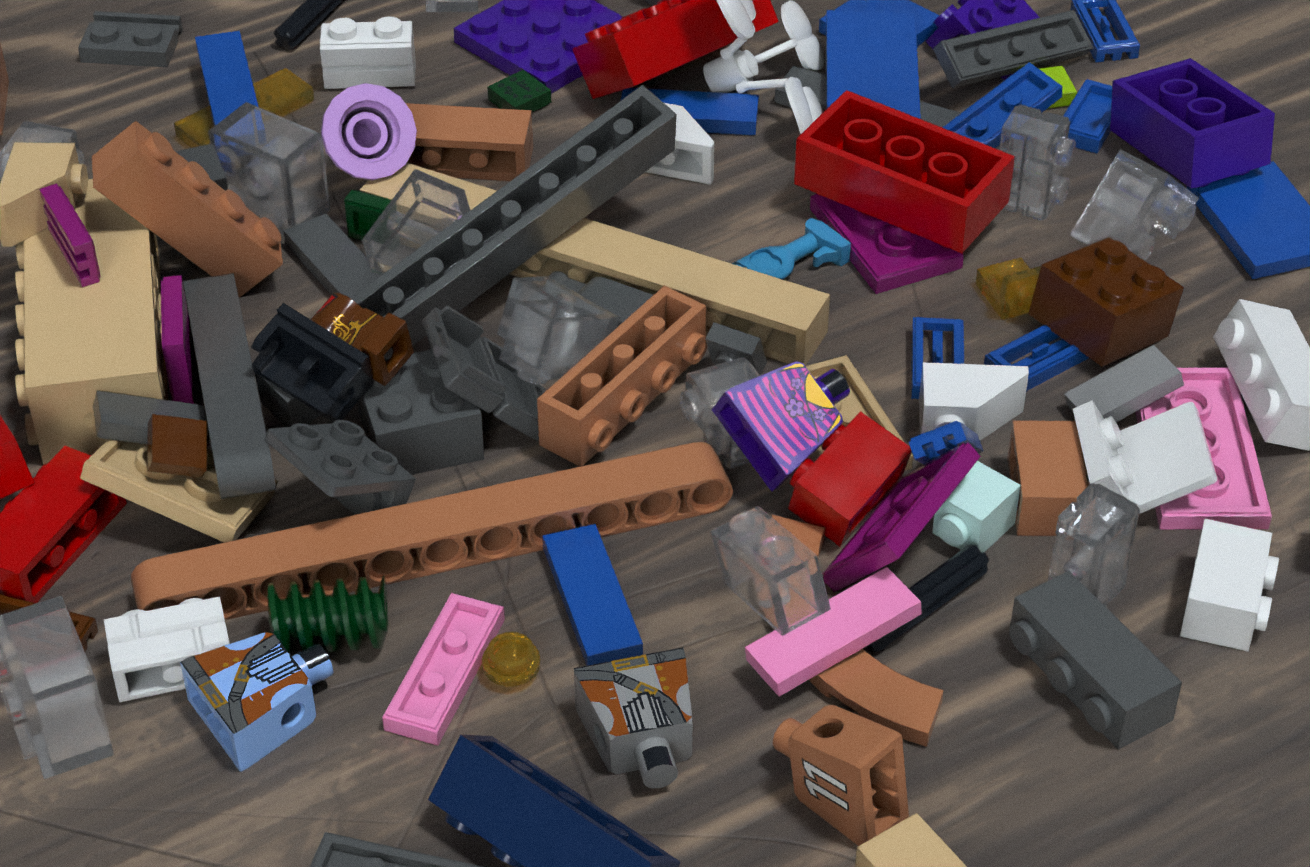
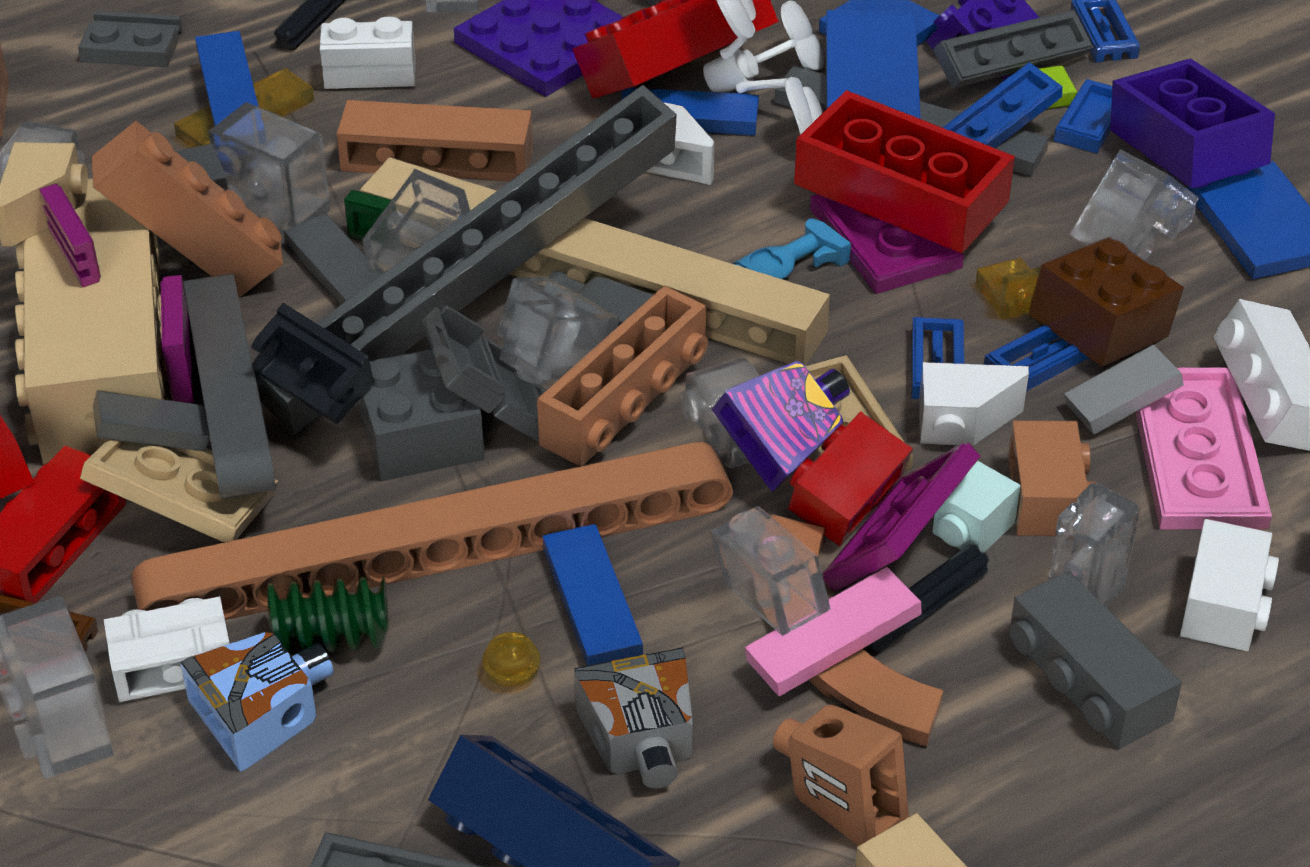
reddish brown tile [147,414,207,478] -> none
dark grey bracket [265,420,416,515] -> none
reddish brown leg [310,293,414,386] -> none
lavender piece [321,83,417,181] -> none
bright pink tile [382,593,505,746] -> none
dark green tile [487,70,552,112] -> none
dark grey plate [705,322,767,378] -> none
blue tile [909,421,984,465] -> none
clear brick [999,104,1076,221] -> none
white bracket [1073,400,1217,523] -> none

